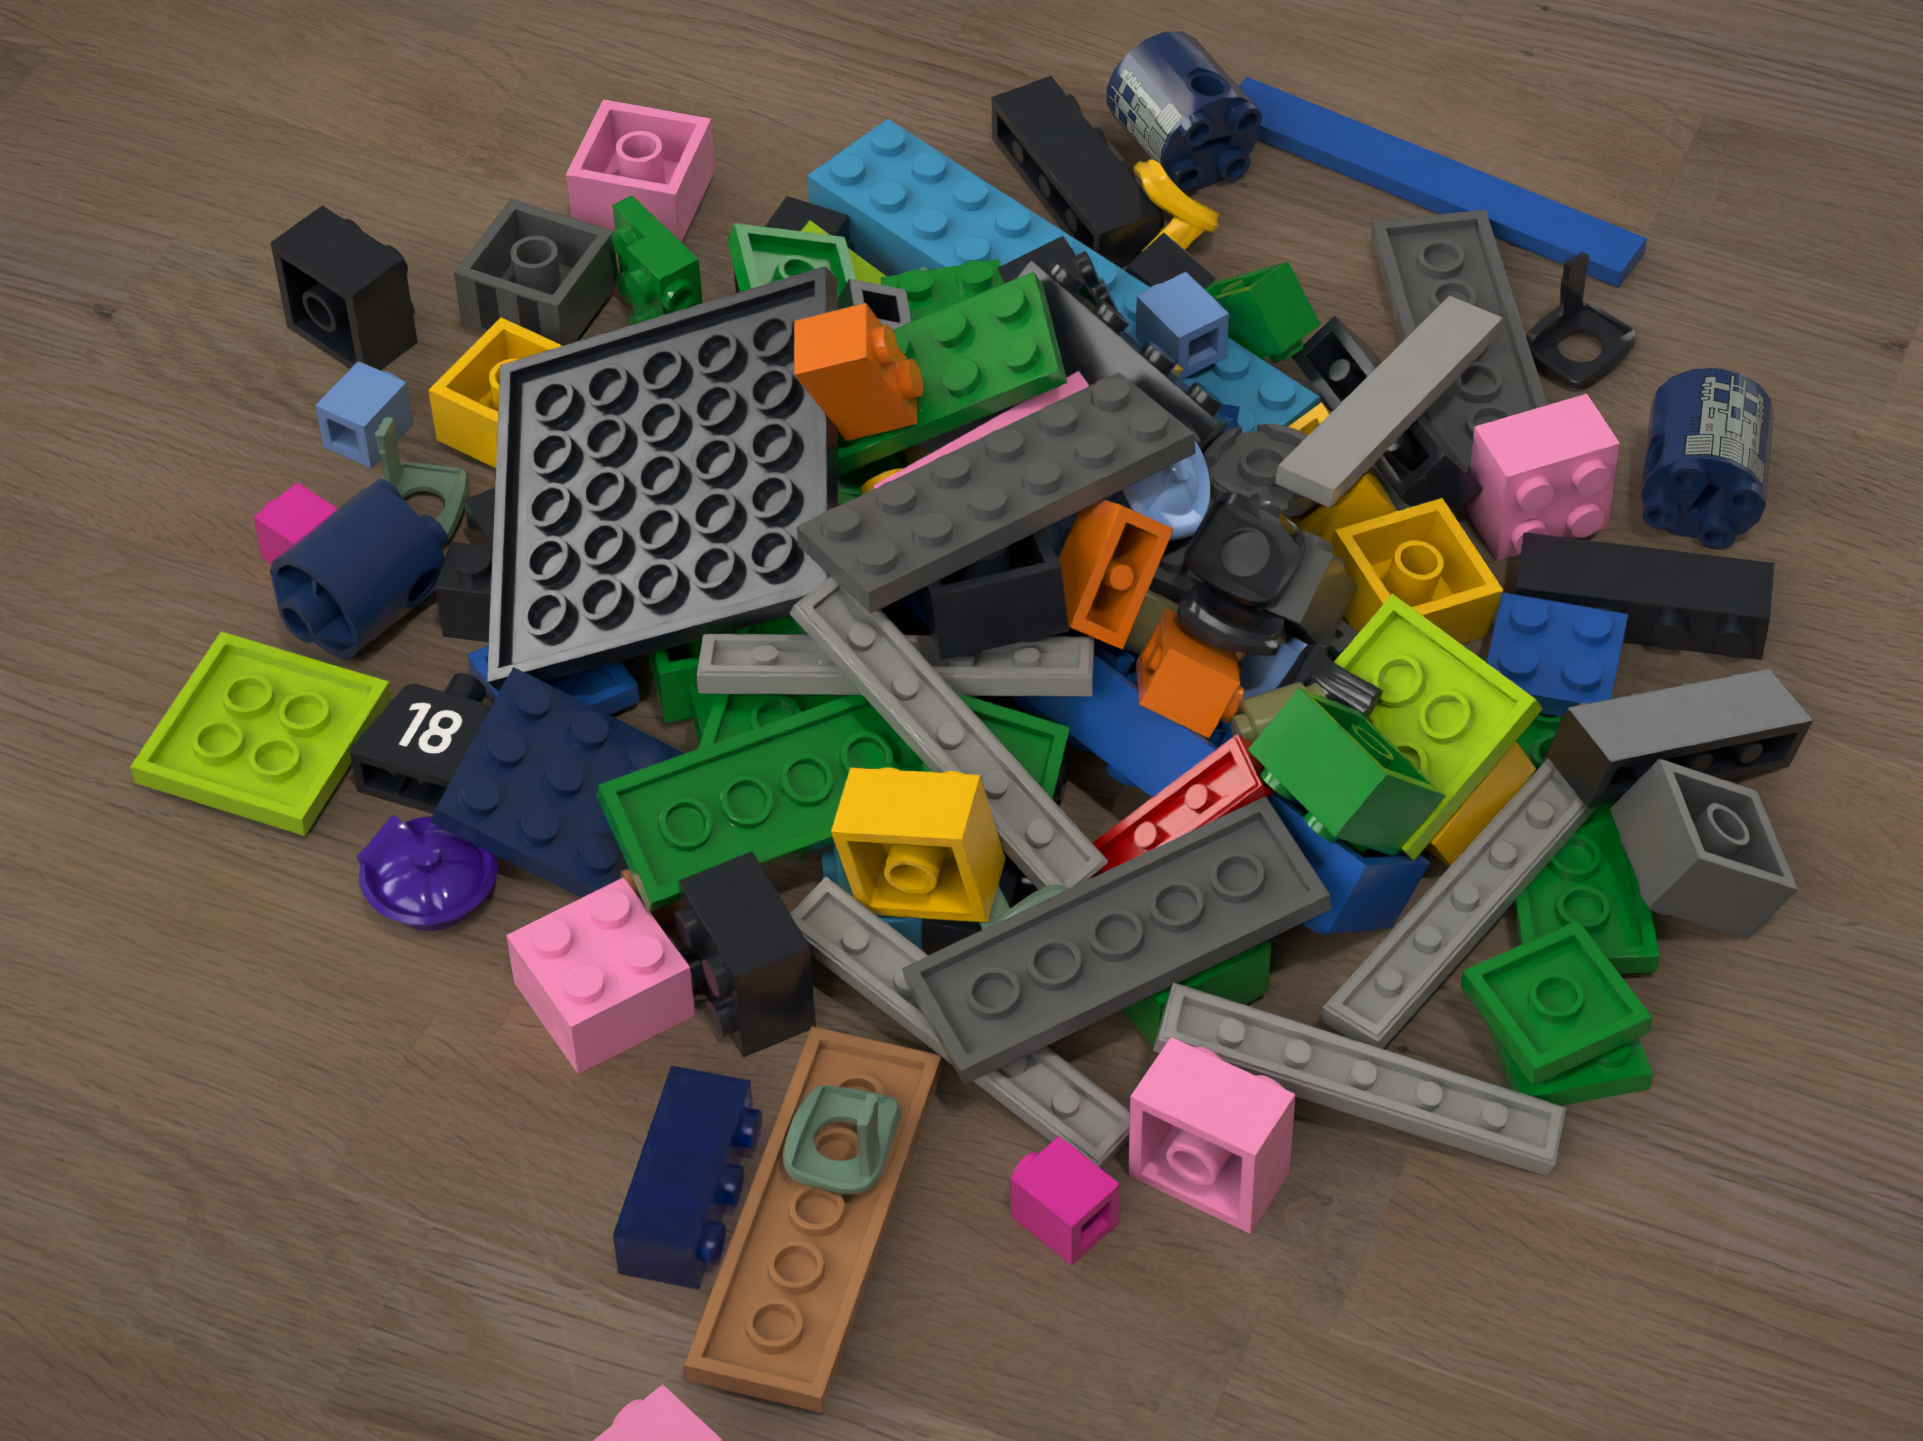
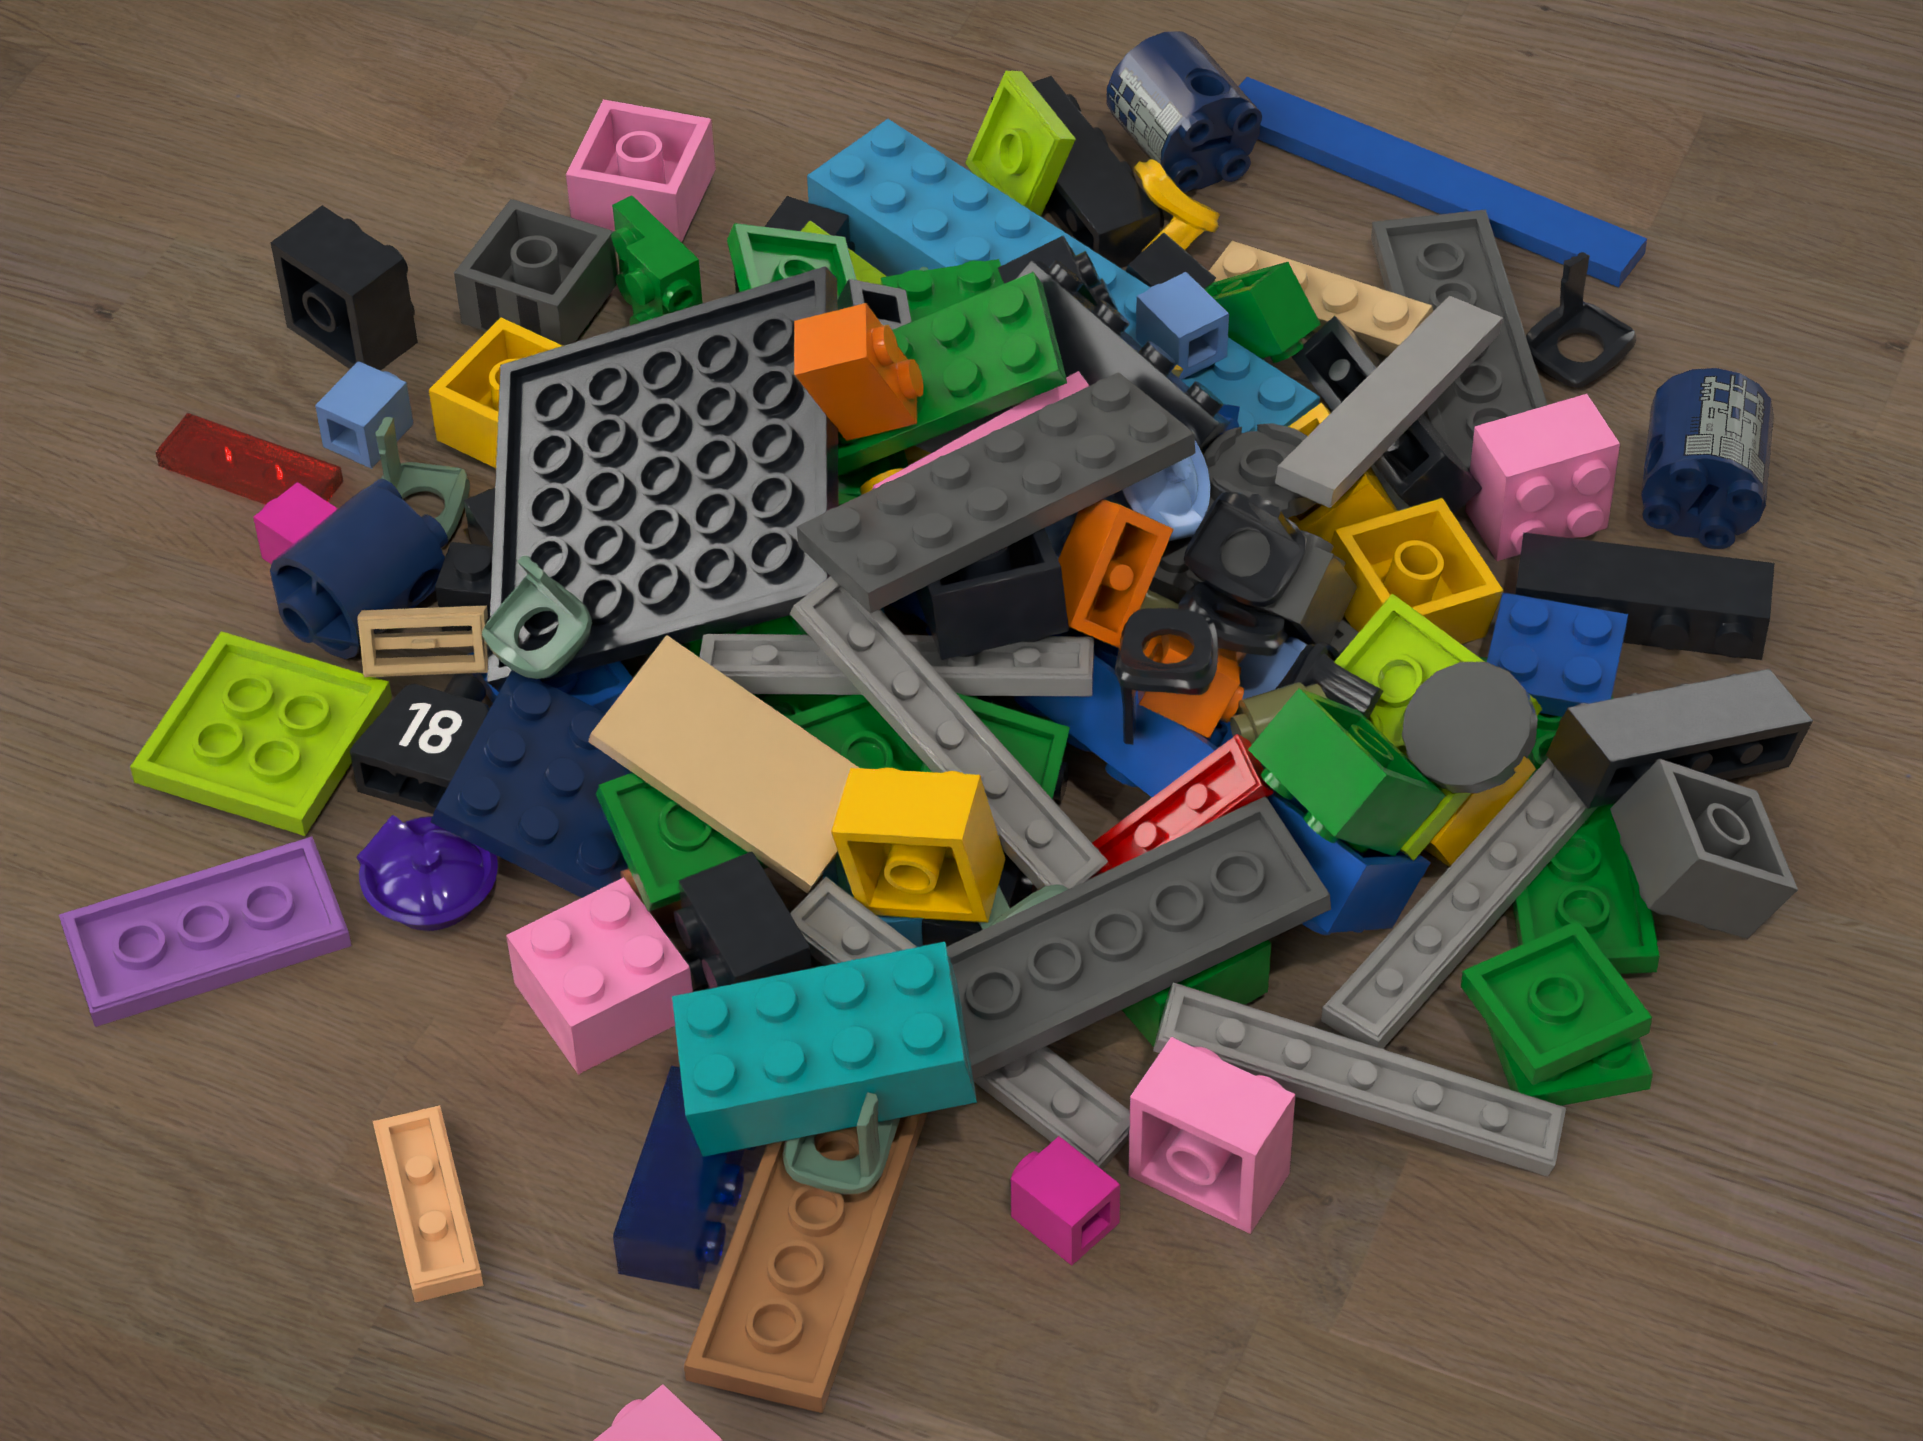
none -> medium lavender tile [59,836,352,1027]
none -> clear red tile [155,413,344,505]
none -> tan tile [358,606,489,677]
none -> light nougat tile [373,1105,484,1303]
none -> sand green piece [482,556,592,679]
none -> tan tile [588,635,859,894]
none -> teal brick [672,942,977,1157]
none -> lime tile [965,71,1076,217]
none -> black piece [1115,608,1218,745]
none -> tan plate [1209,241,1433,356]
none -> dark grey tile [1402,662,1538,793]

